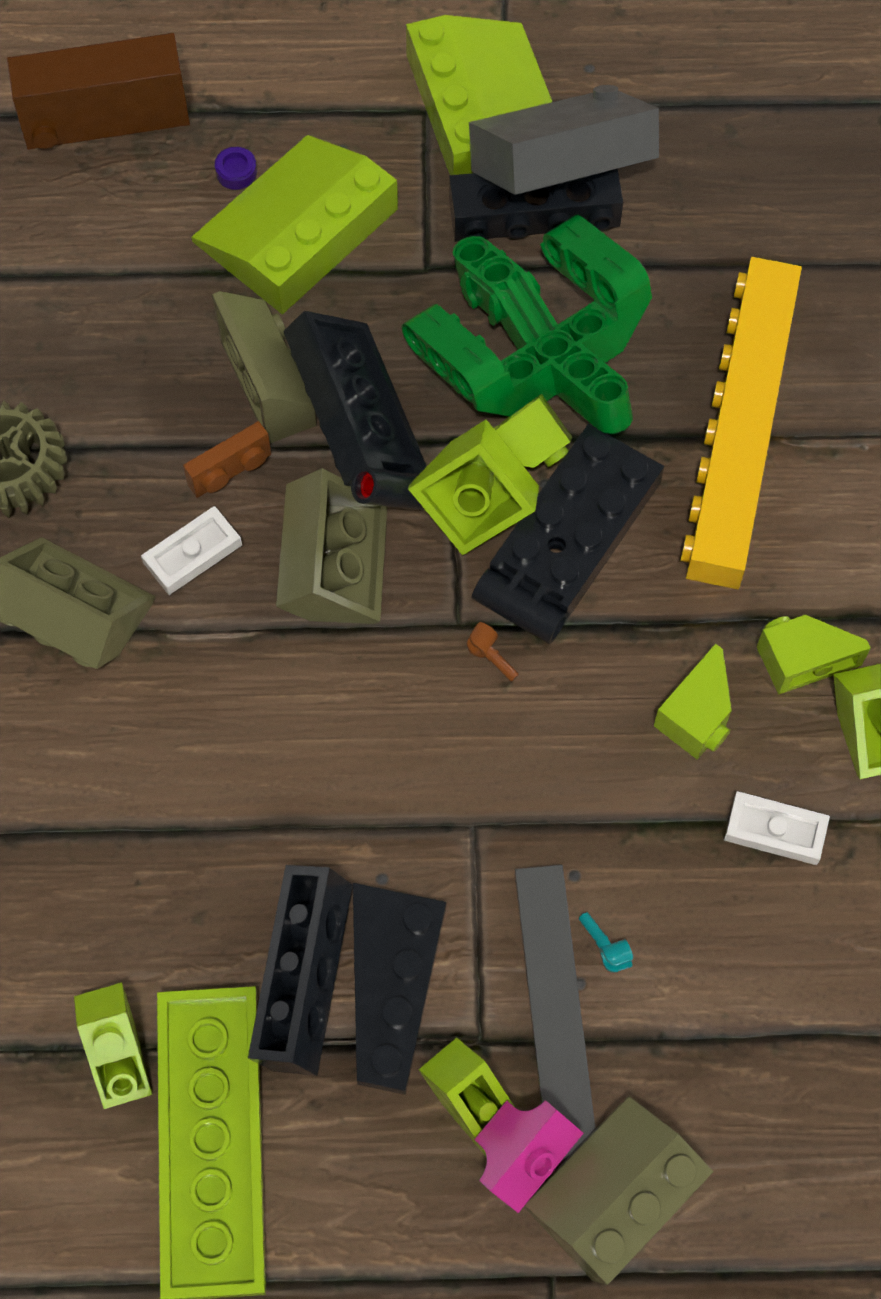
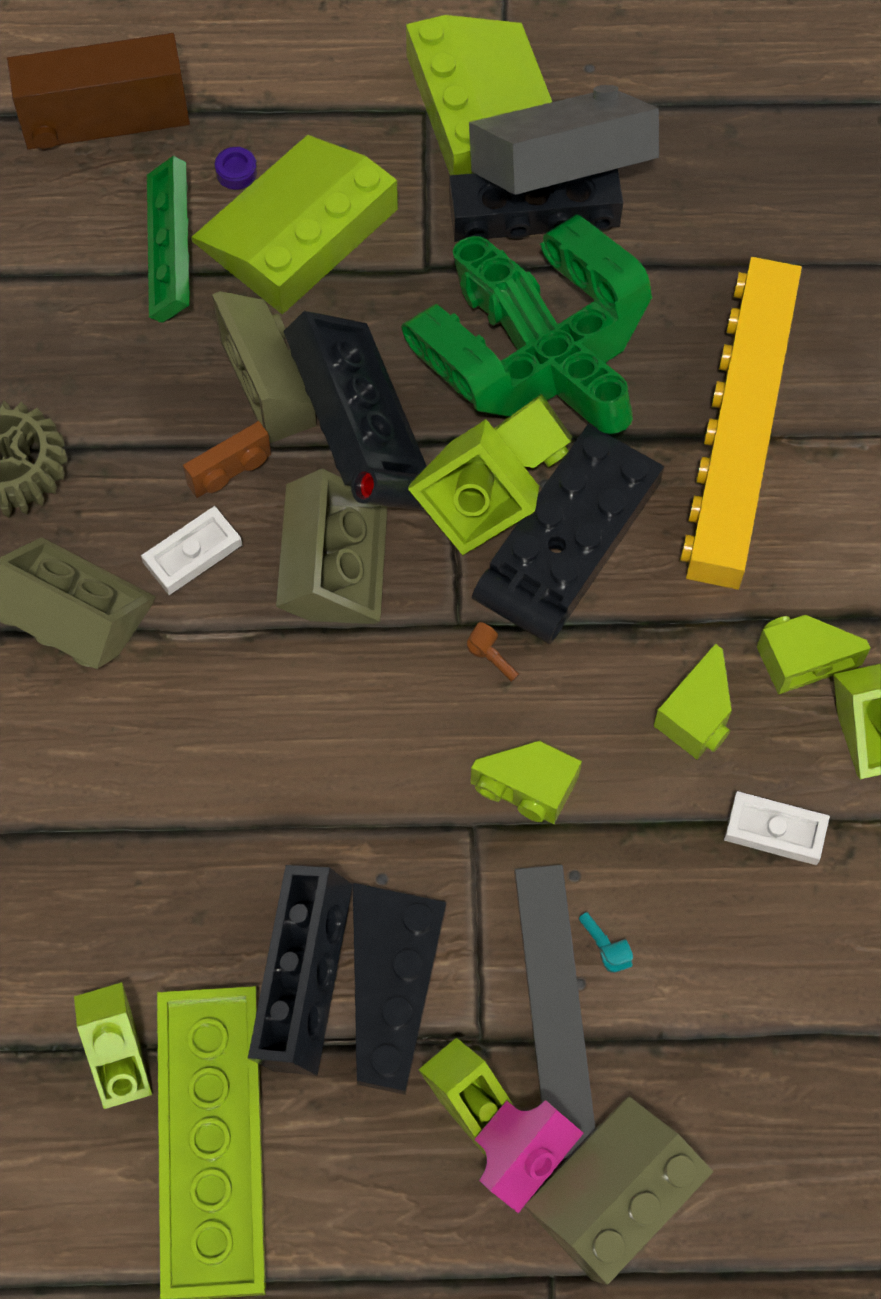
none -> green plate [147,156,190,323]
none -> lime slope [470,741,582,824]

